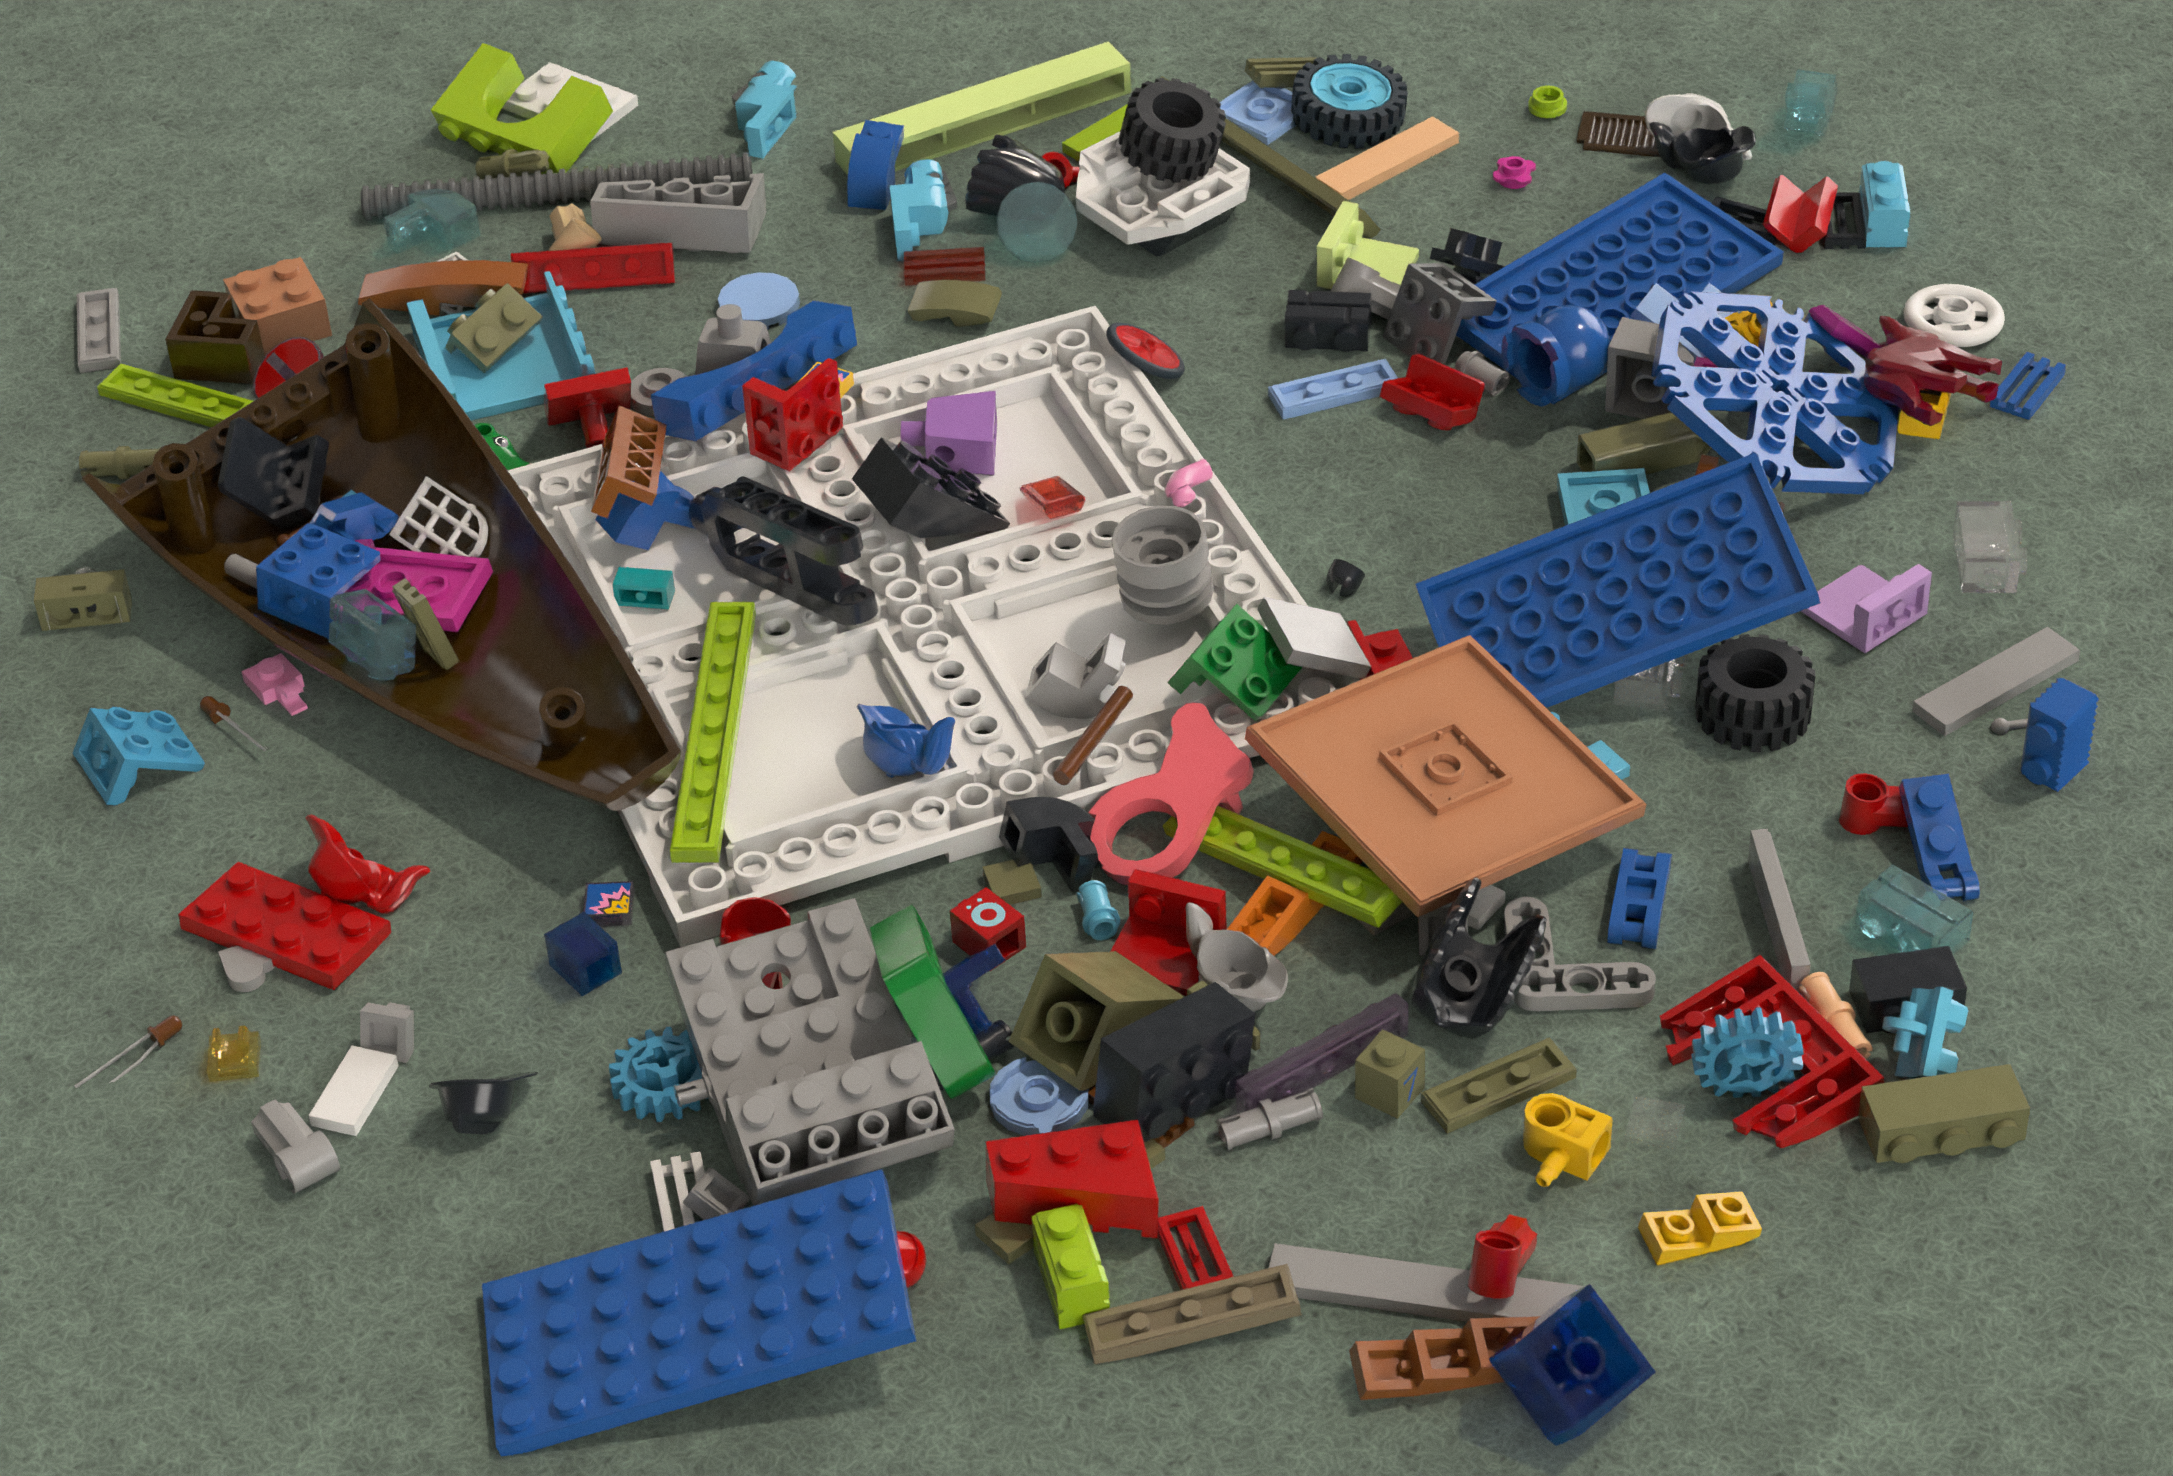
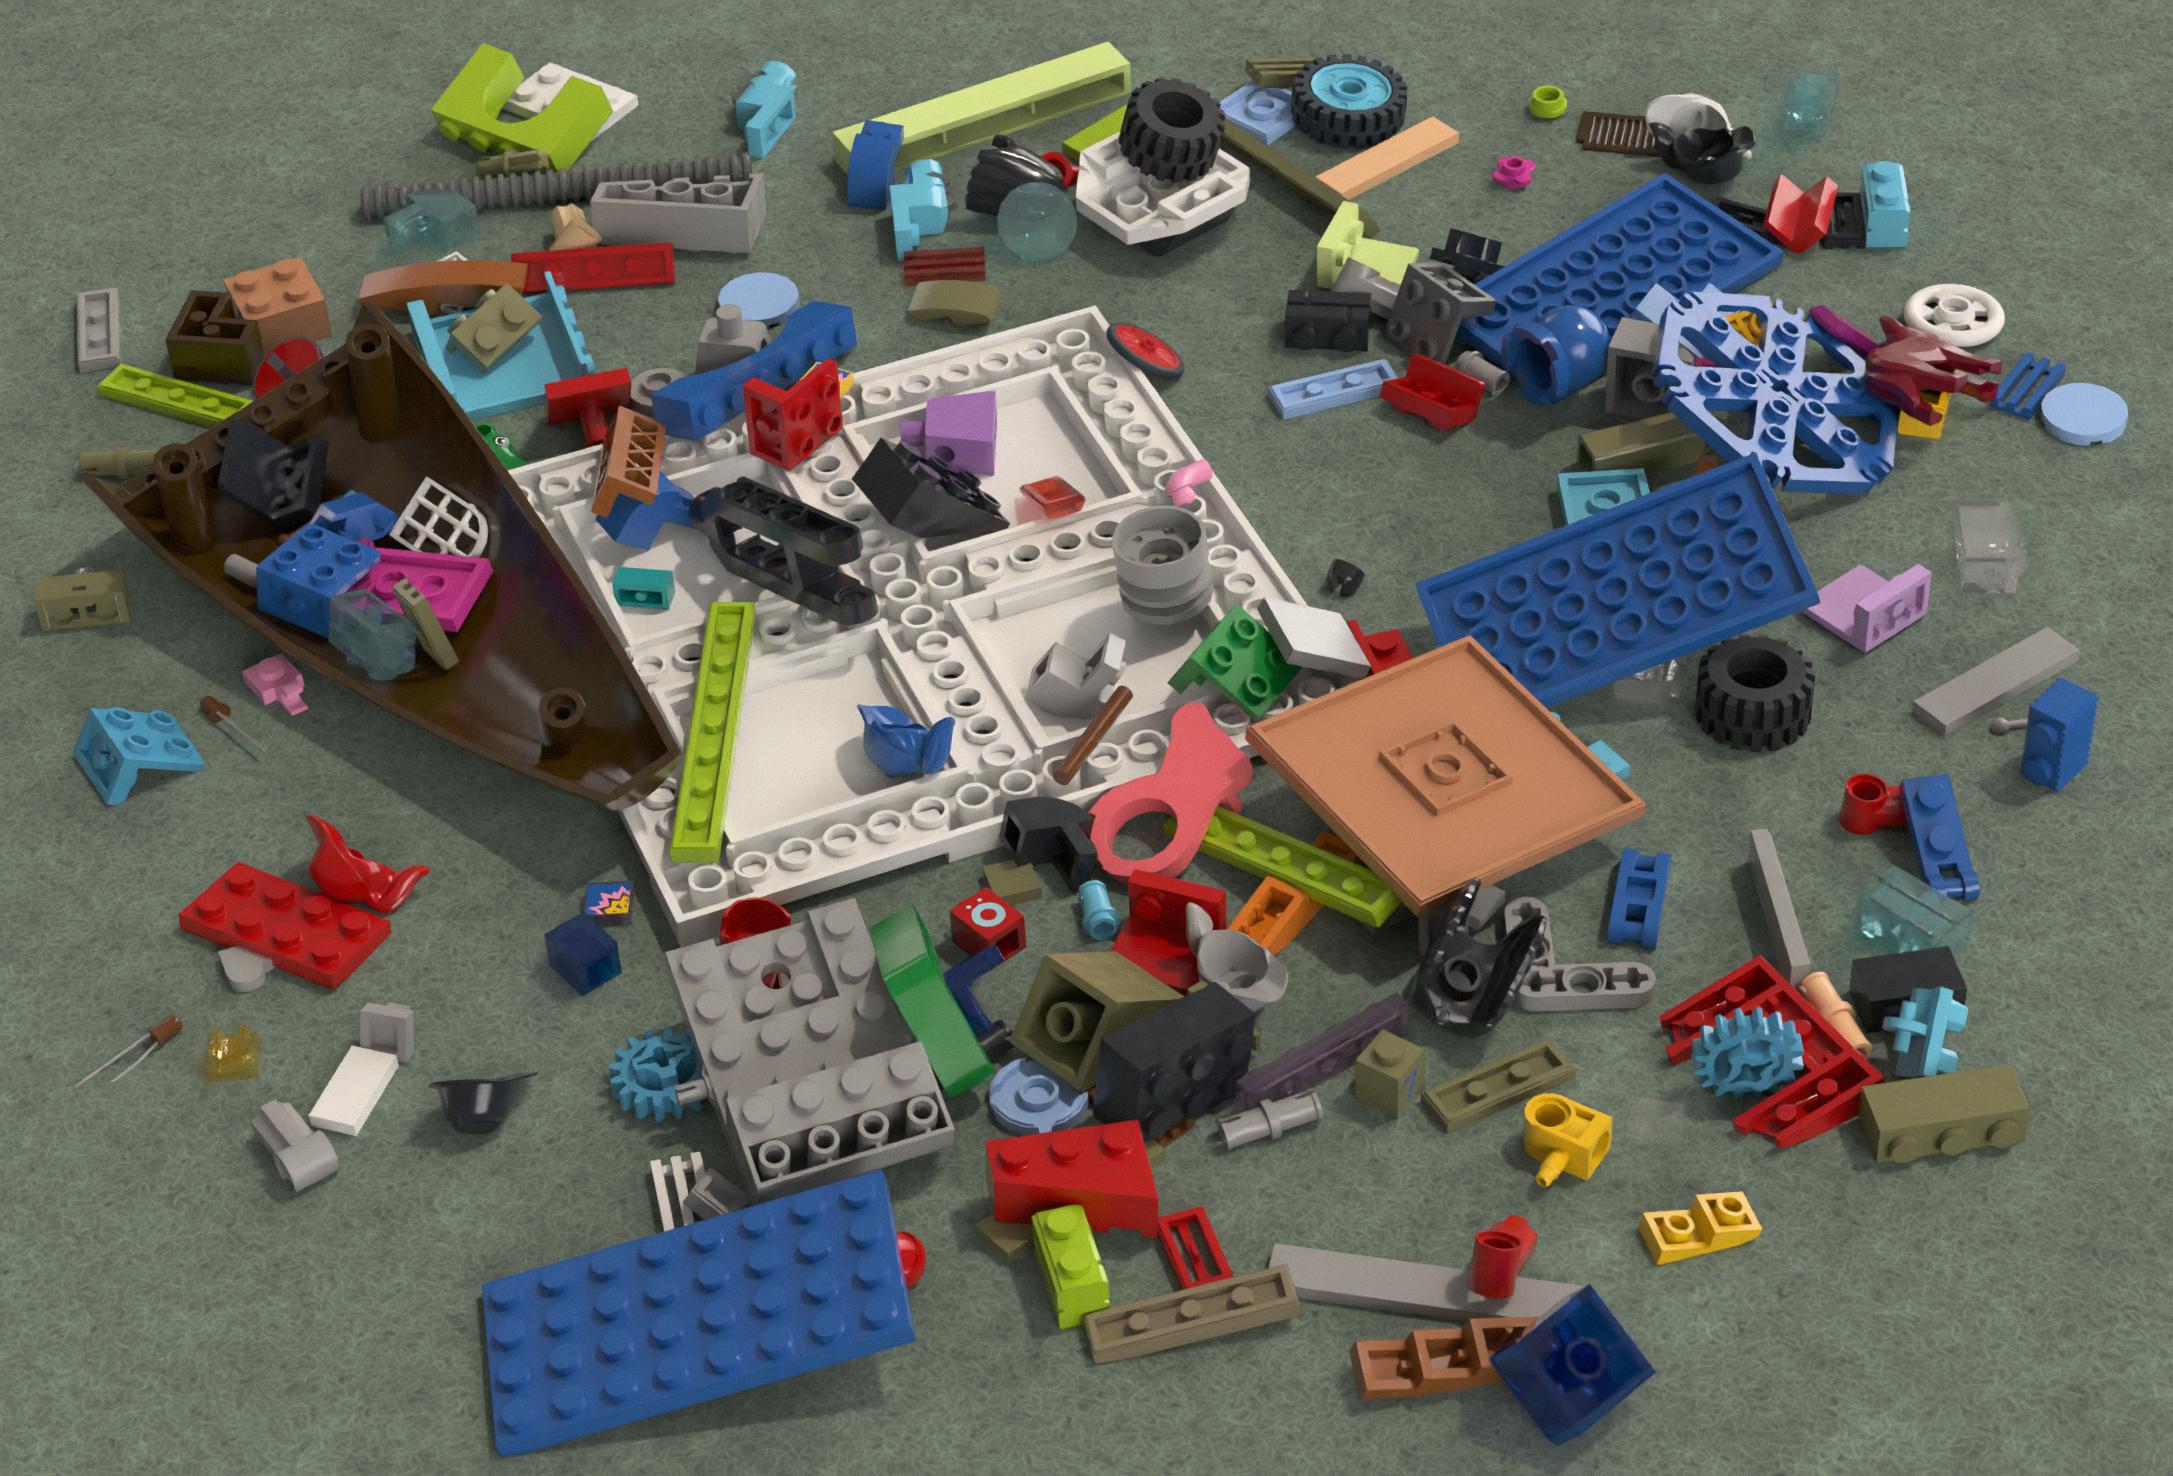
none -> light blue tile [2040,383,2128,446]

